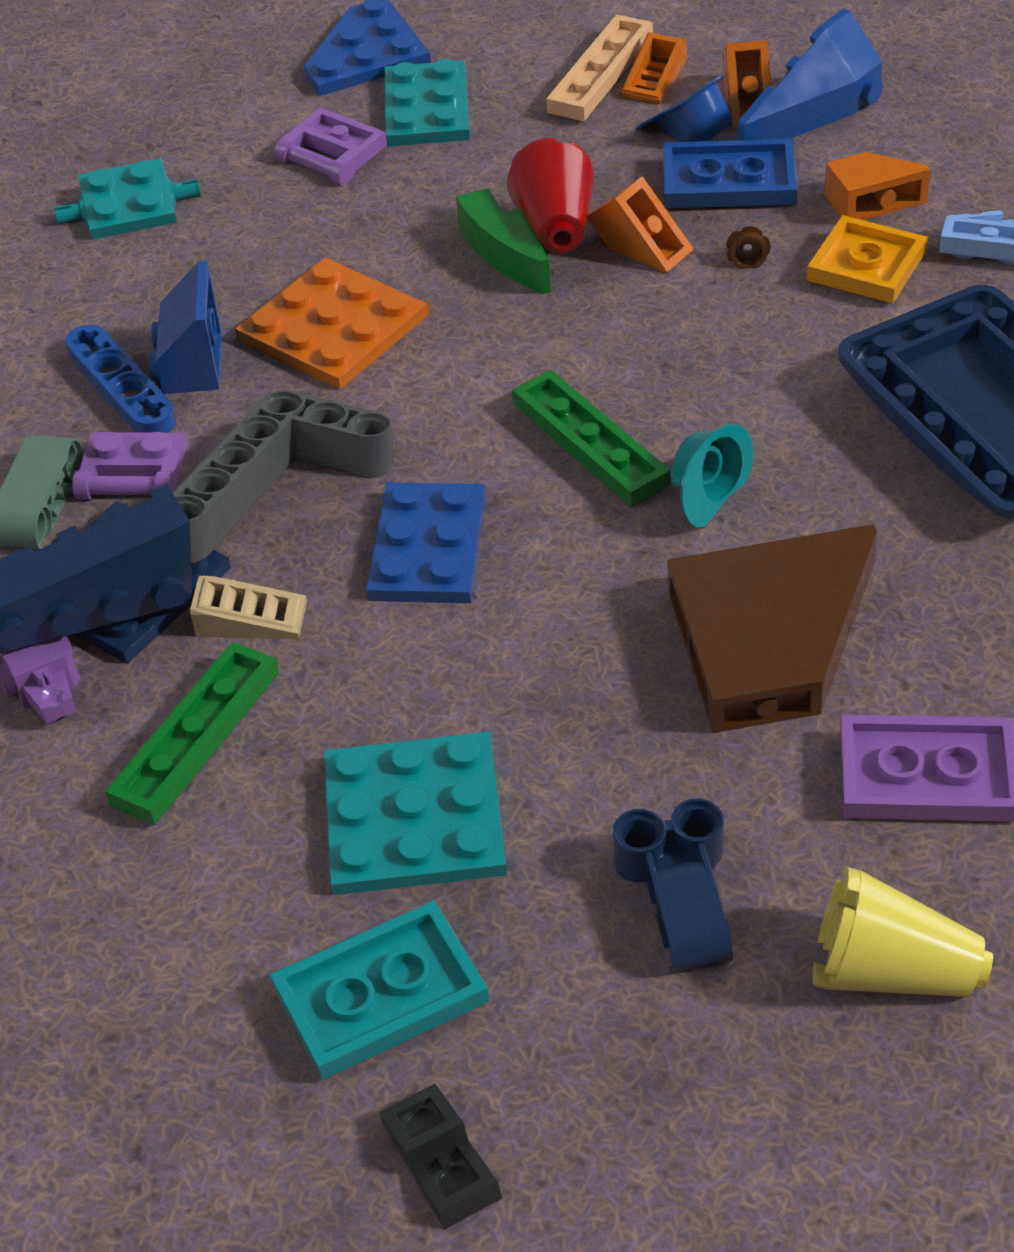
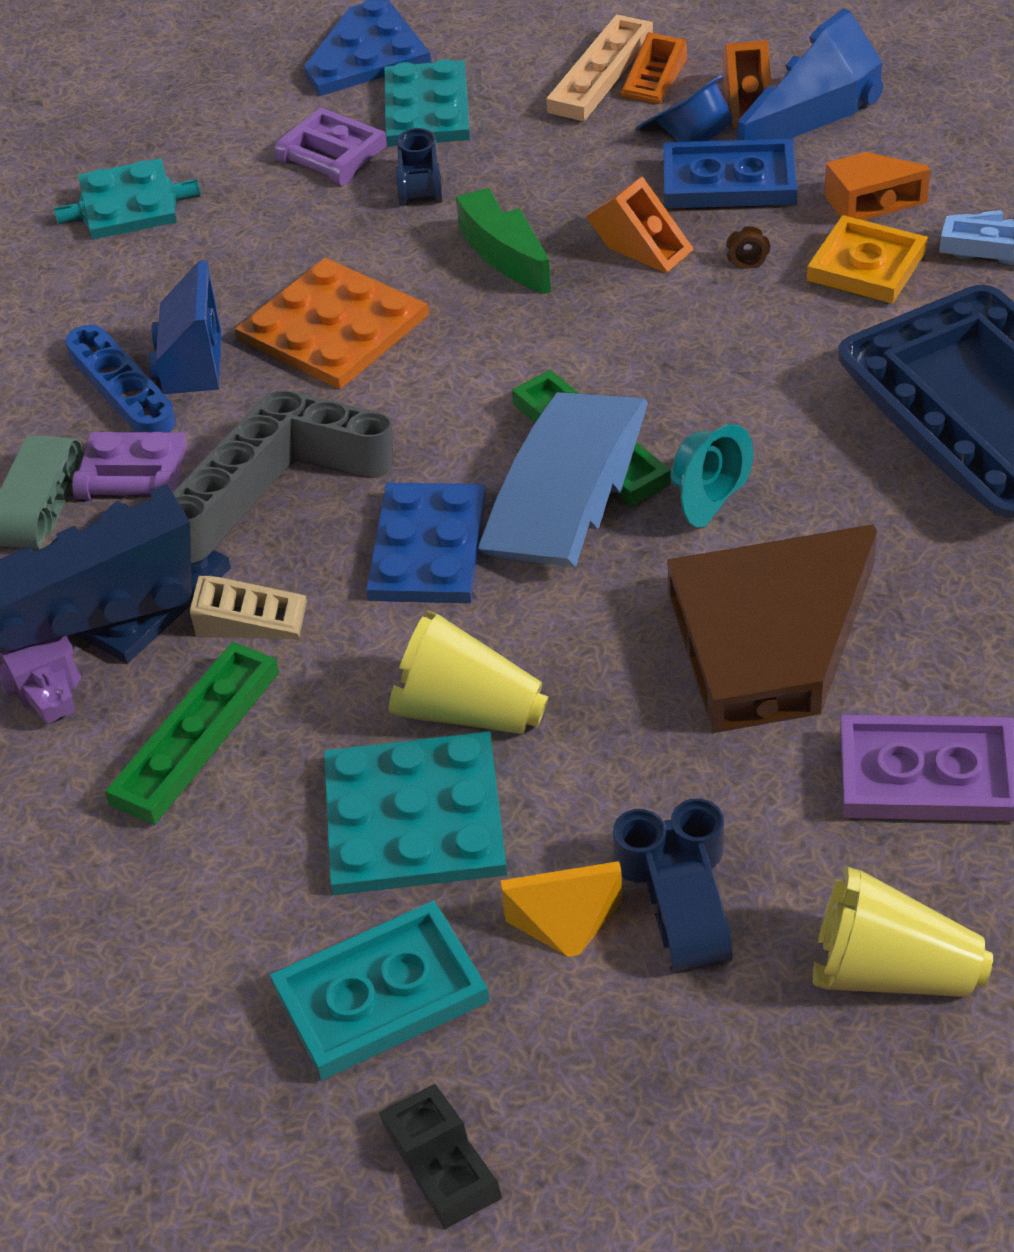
red cone [506,138,595,253] -> none
none -> light yellow cone [388,611,549,734]
none -> dark blue piece [396,128,443,205]
none -> medium blue slope [478,392,648,567]
none -> light orange slope [500,861,623,957]

